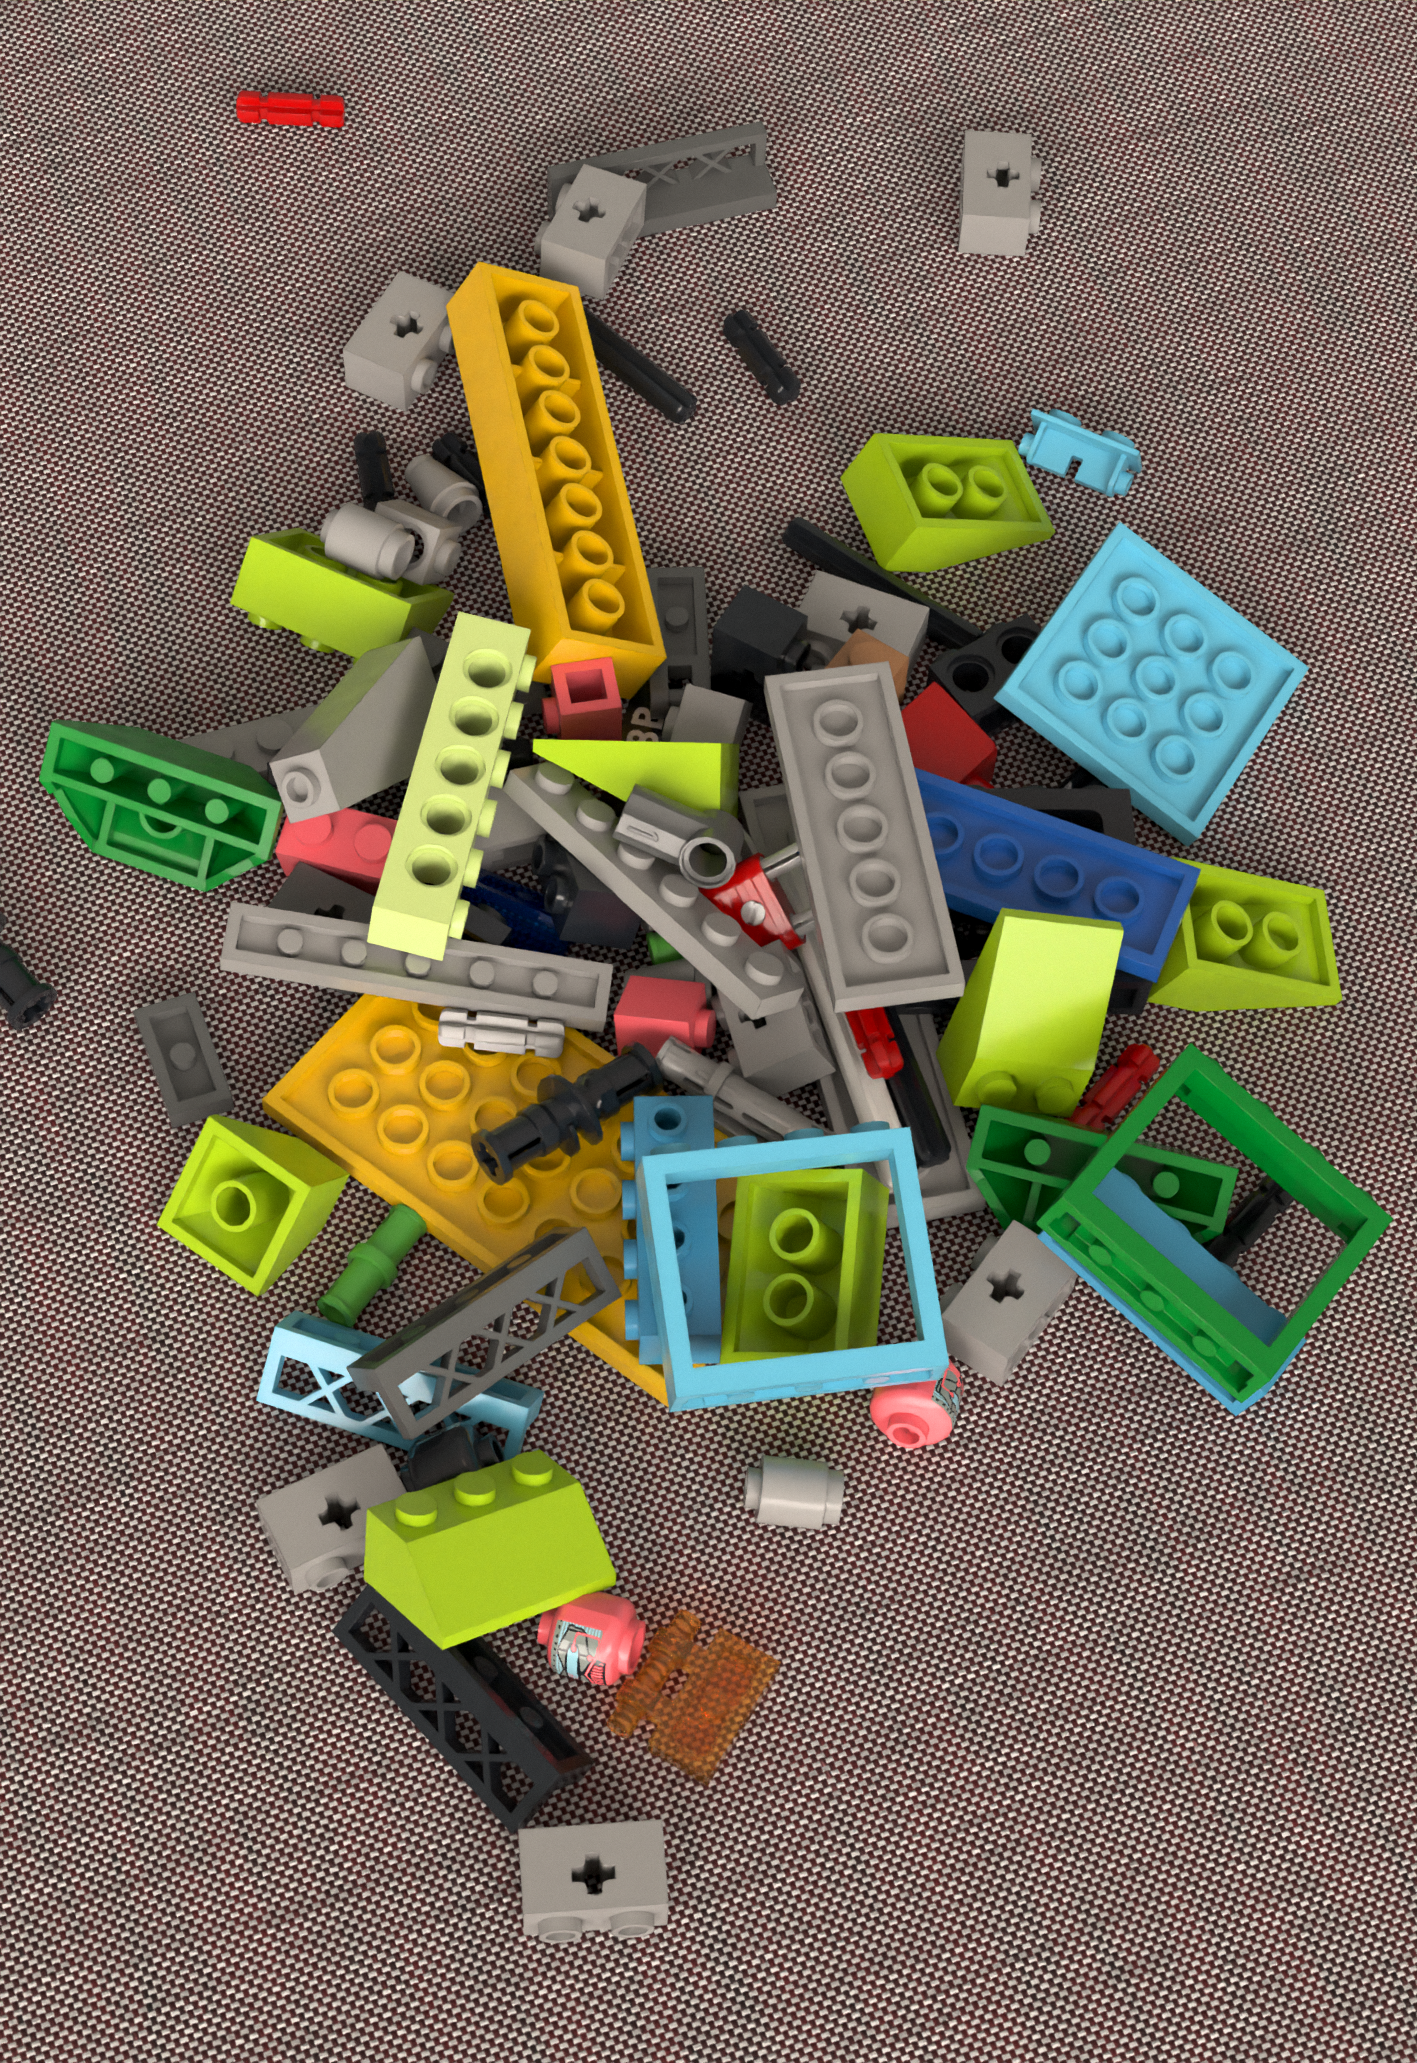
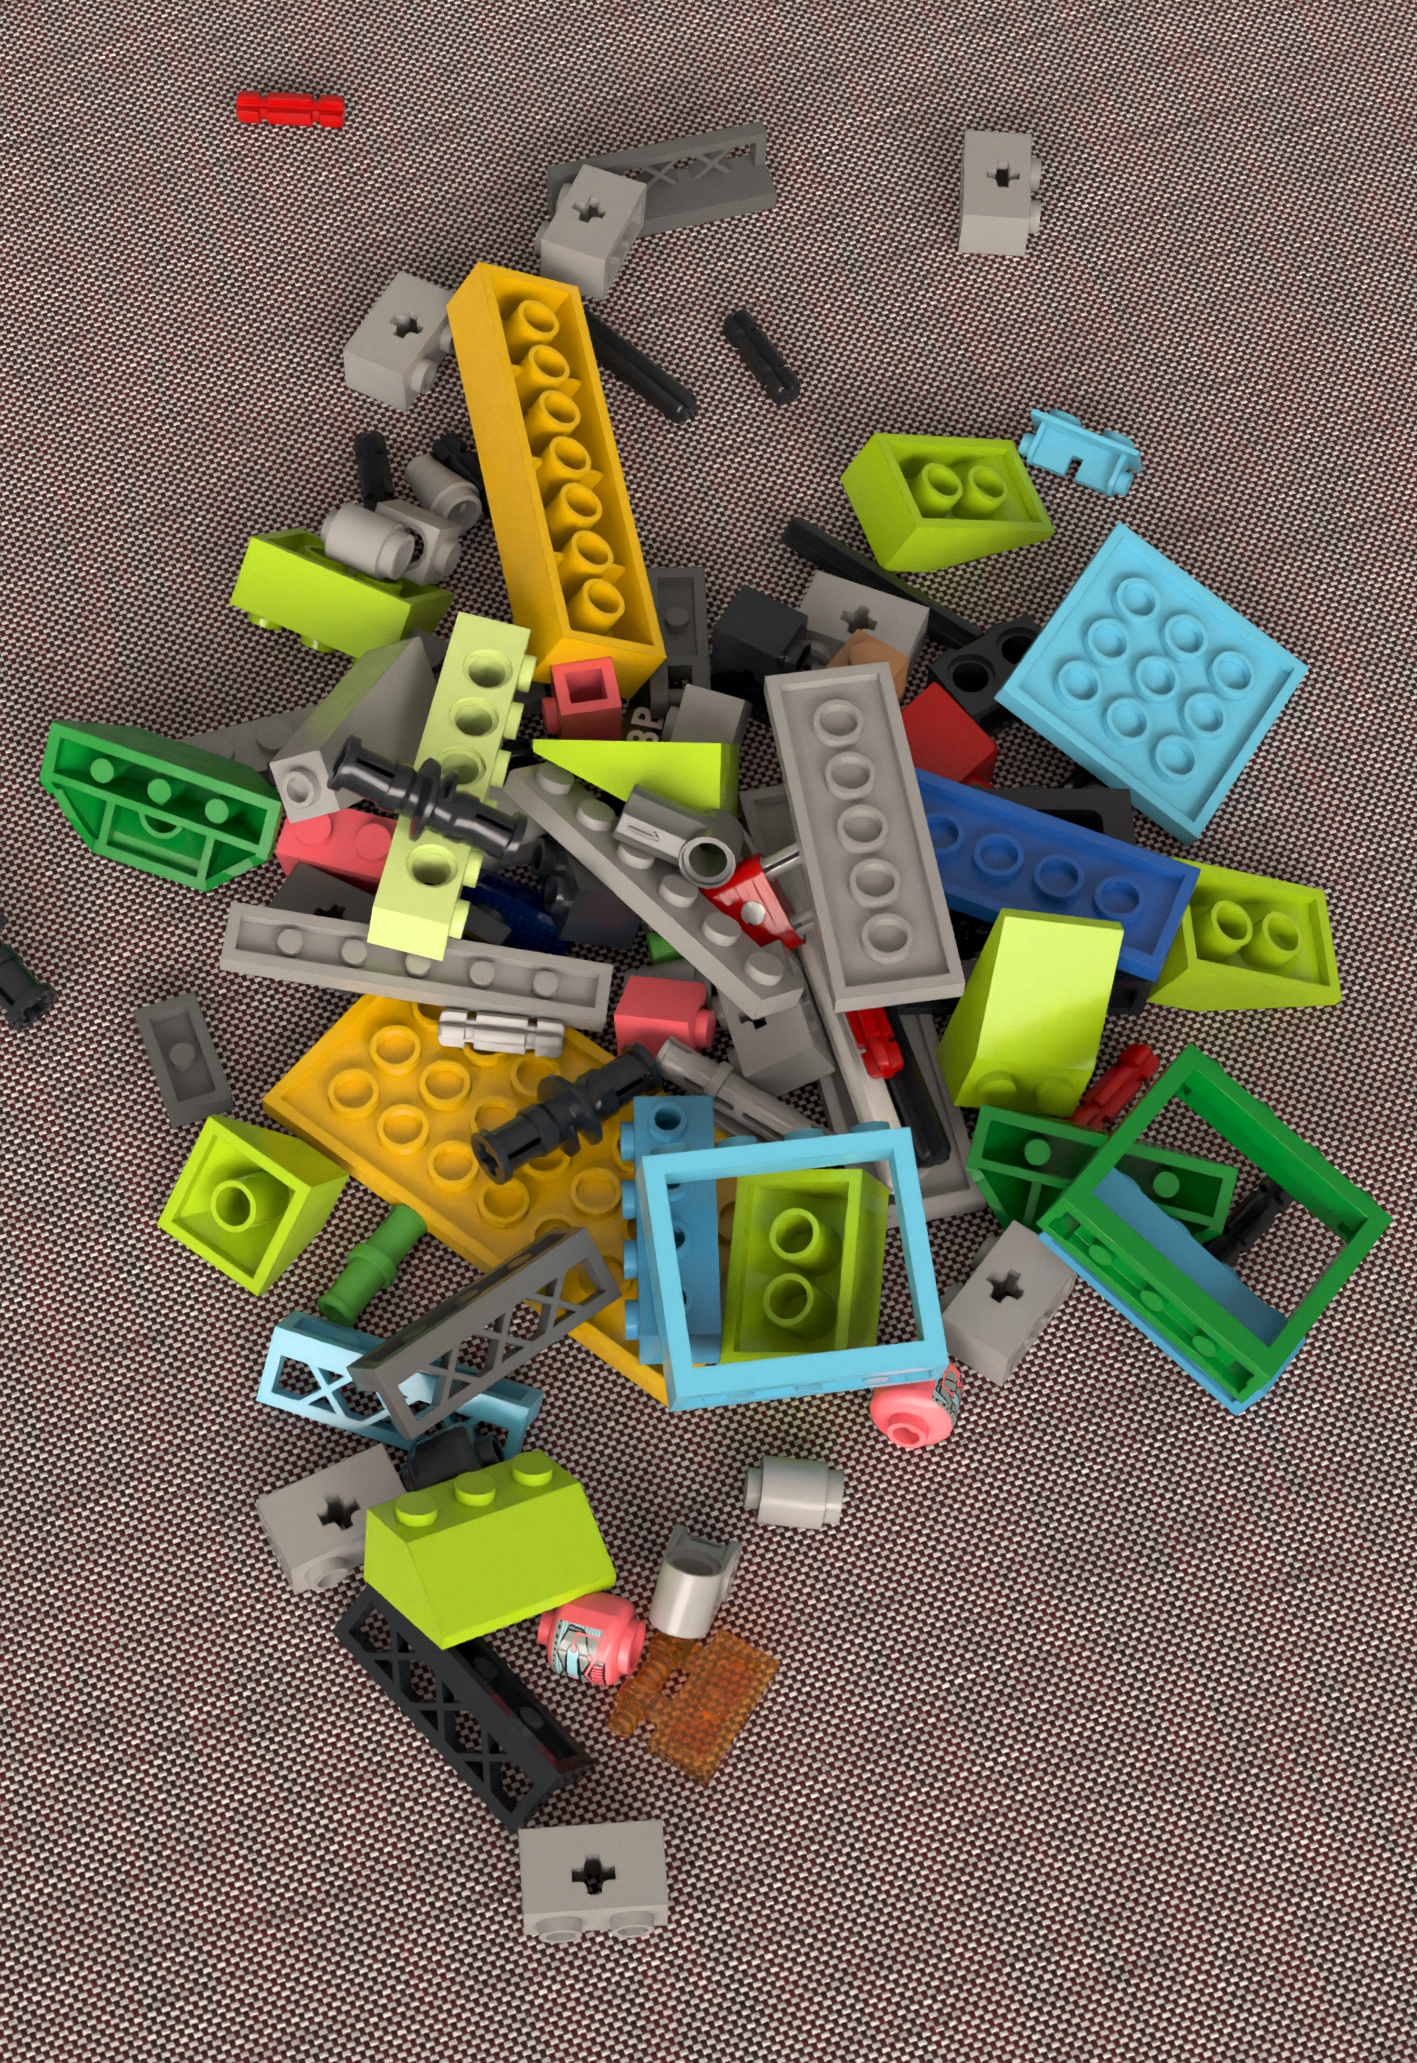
none -> black piece [327,735,528,869]
none -> light grey piece [649,1523,743,1638]

